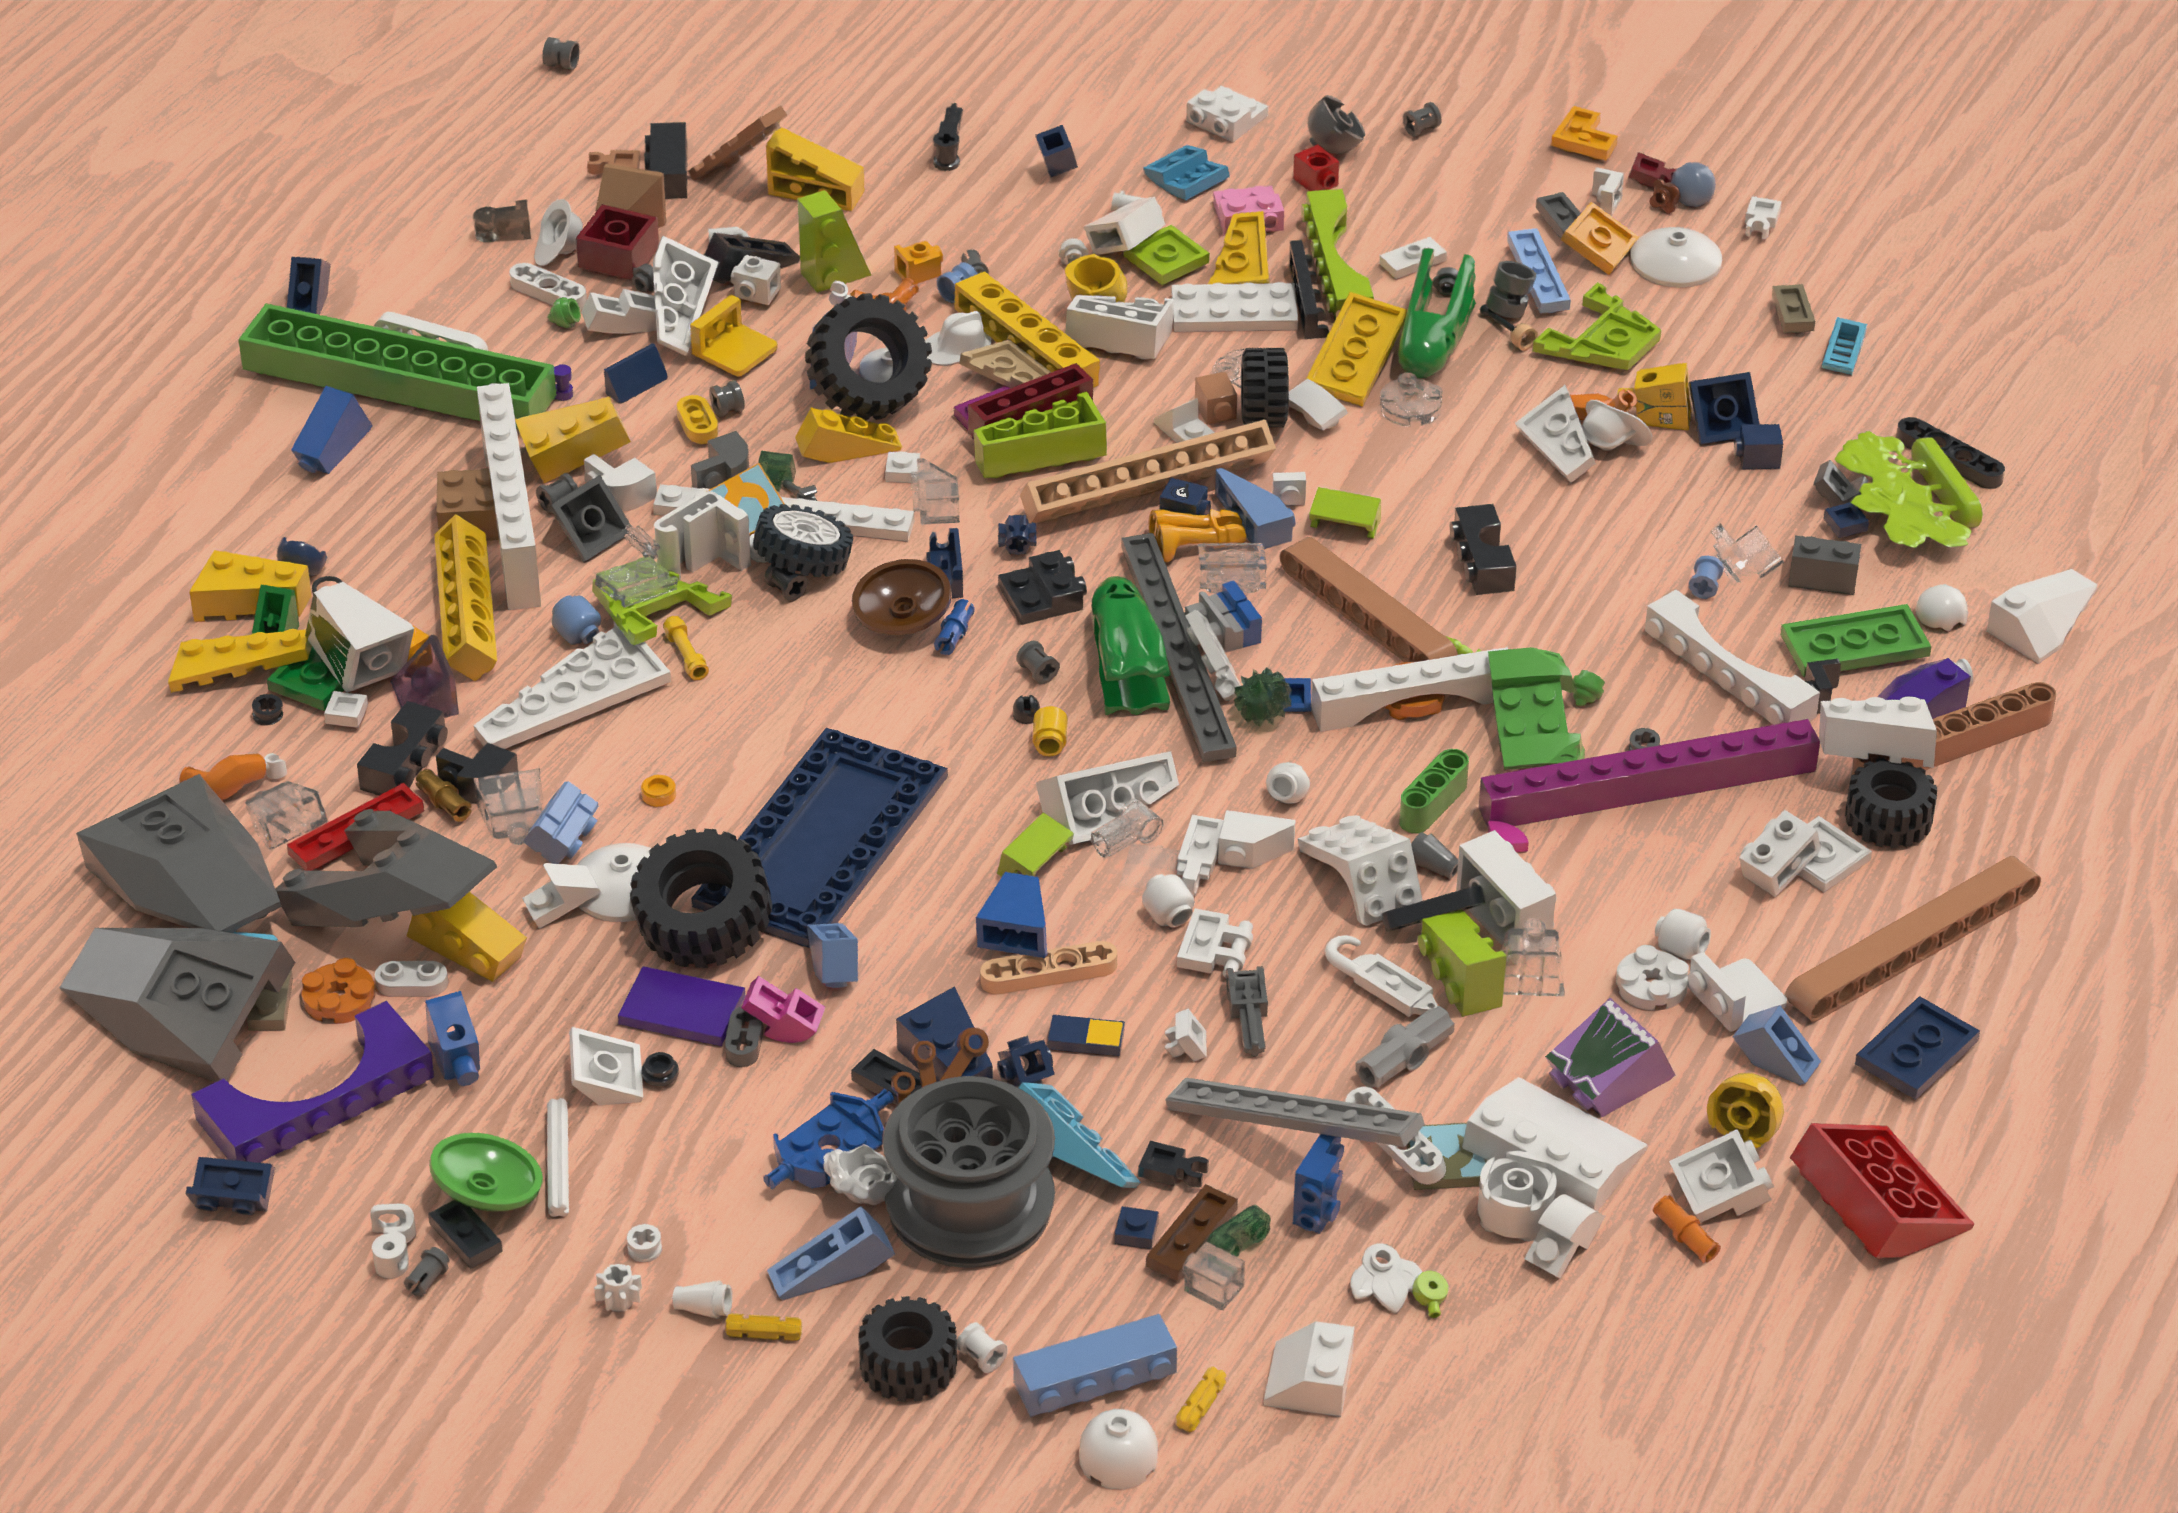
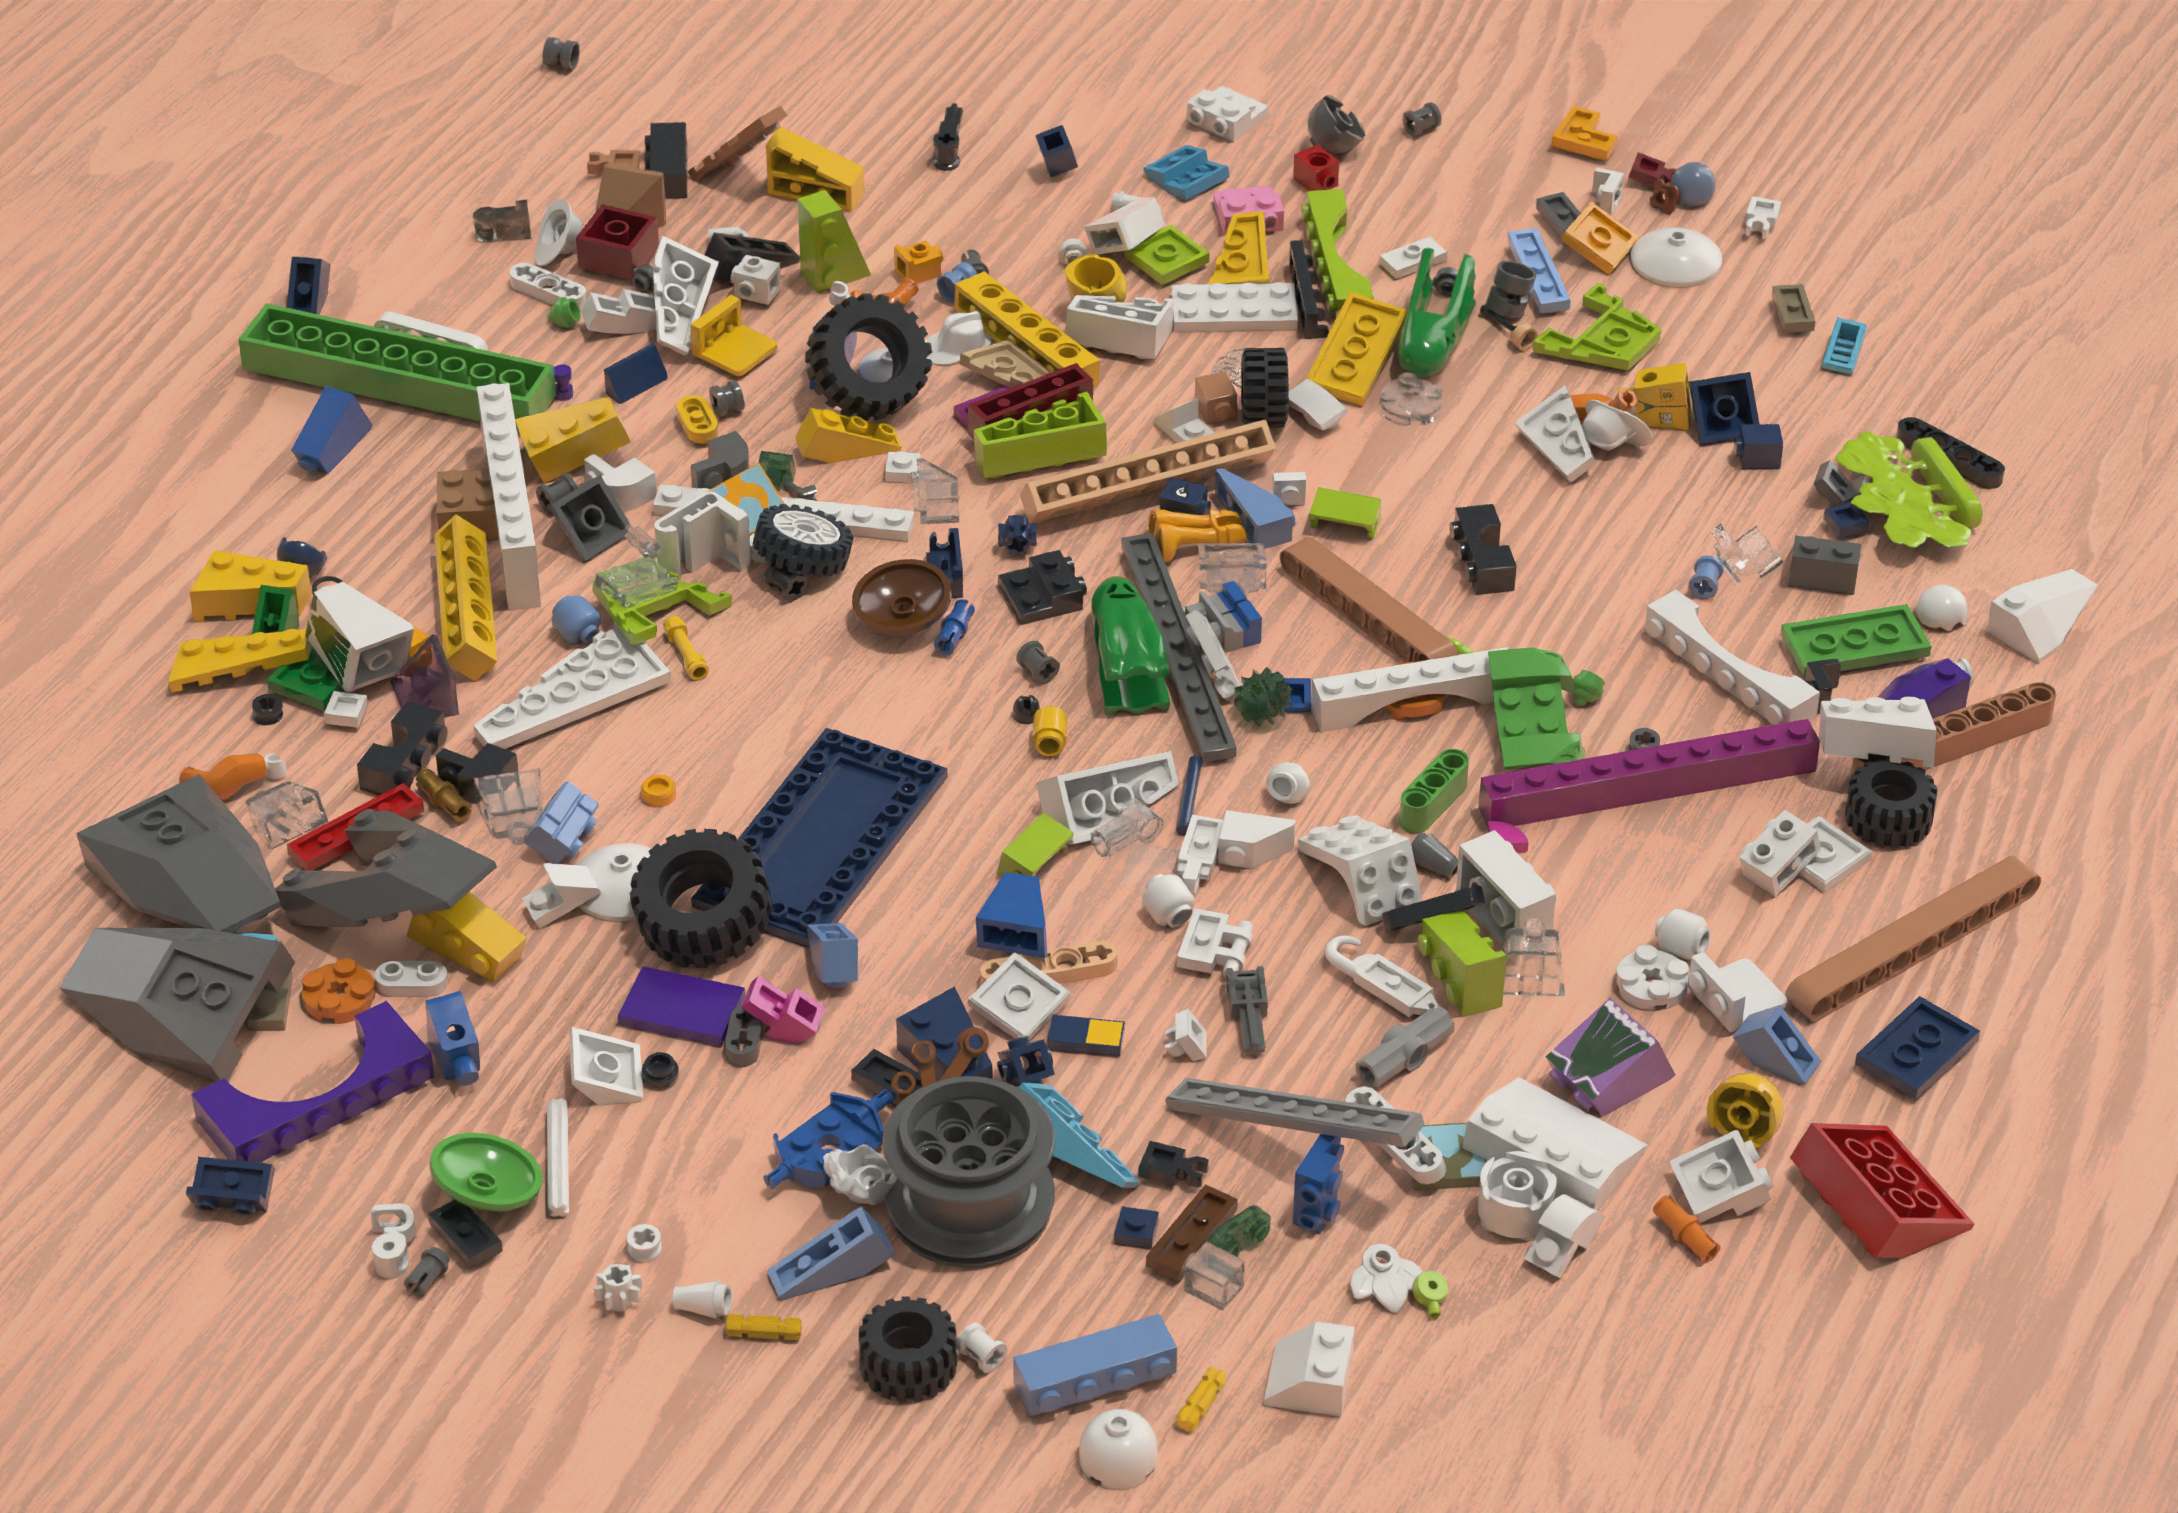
none -> white tile [968,952,1071,1041]
none -> dark blue bar [1176,755,1202,836]

